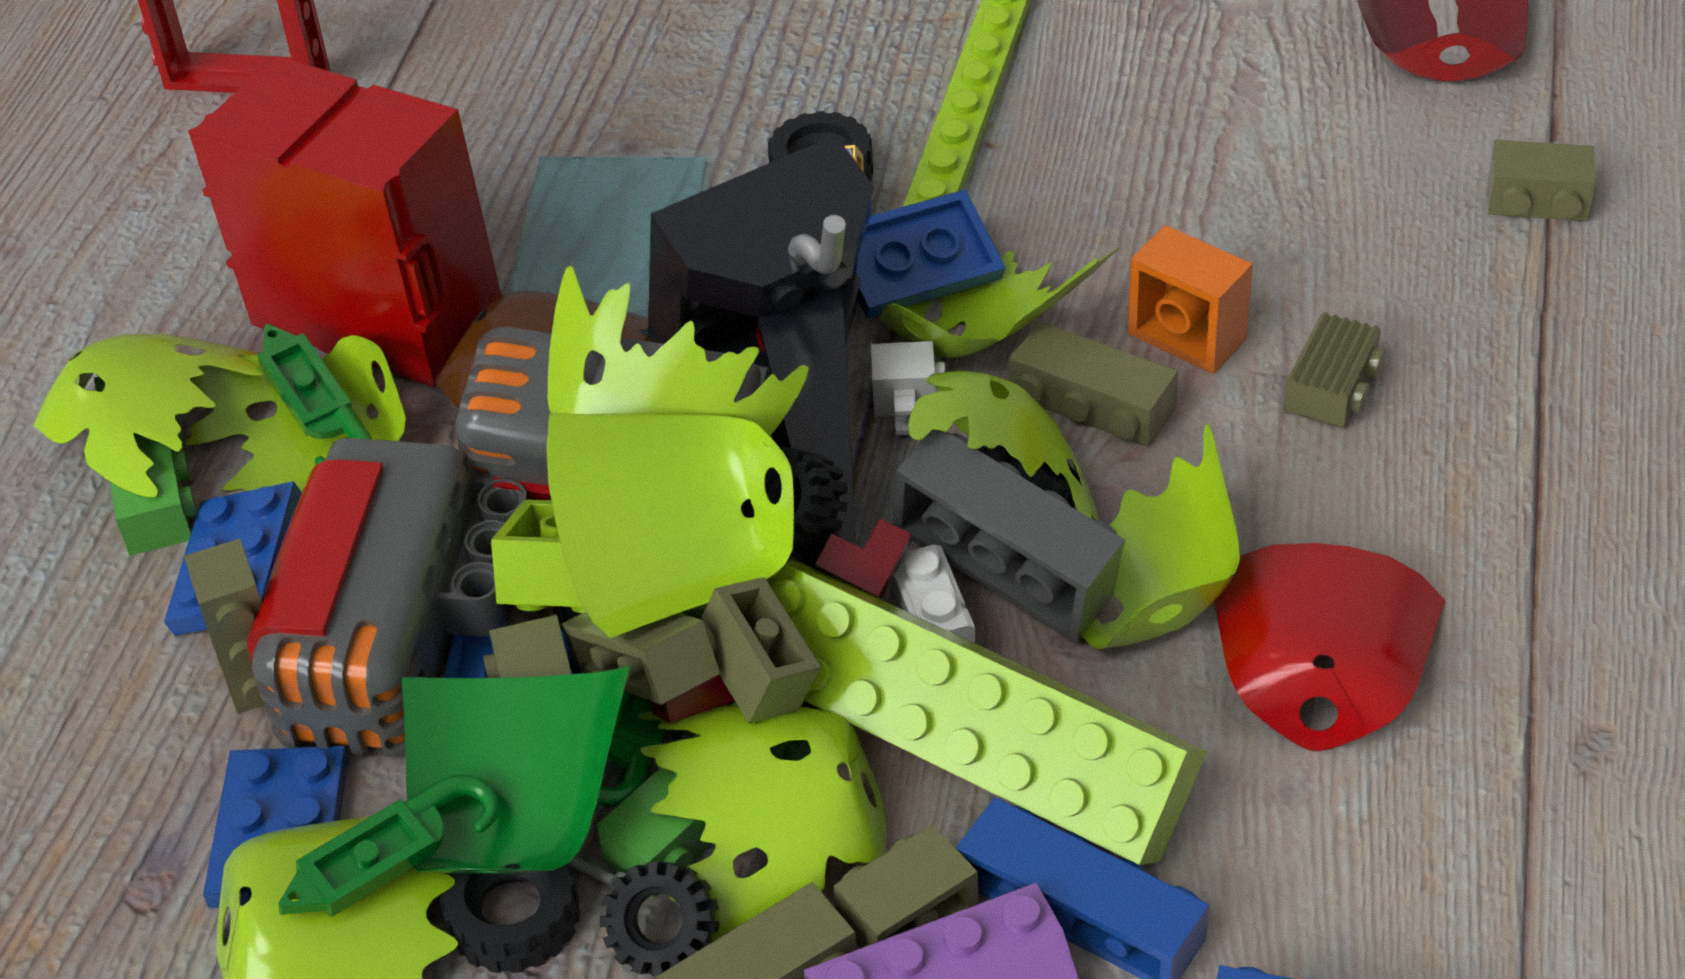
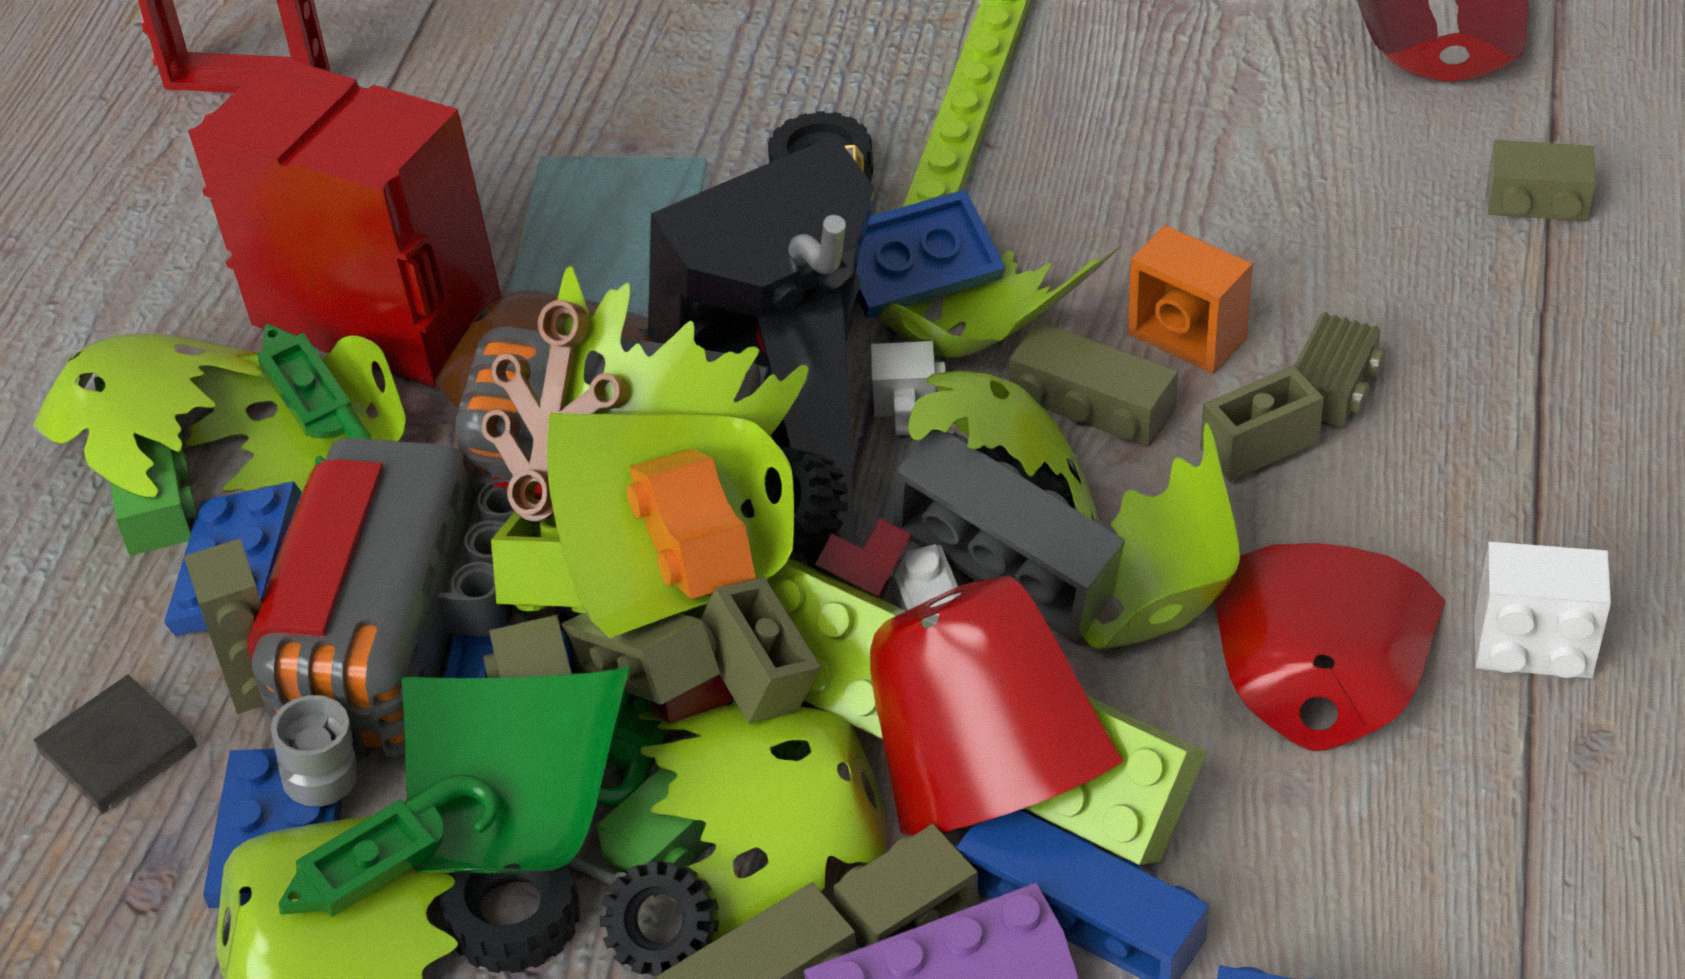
none -> clear smoke tile [33,674,198,814]
none -> light grey wheel [270,695,358,807]
none -> plant [481,300,629,521]
none -> orange brick [627,448,756,599]
none -> red piece [870,576,1123,835]
none -> olive brick [1200,365,1324,482]
none -> white brick [1474,541,1611,678]

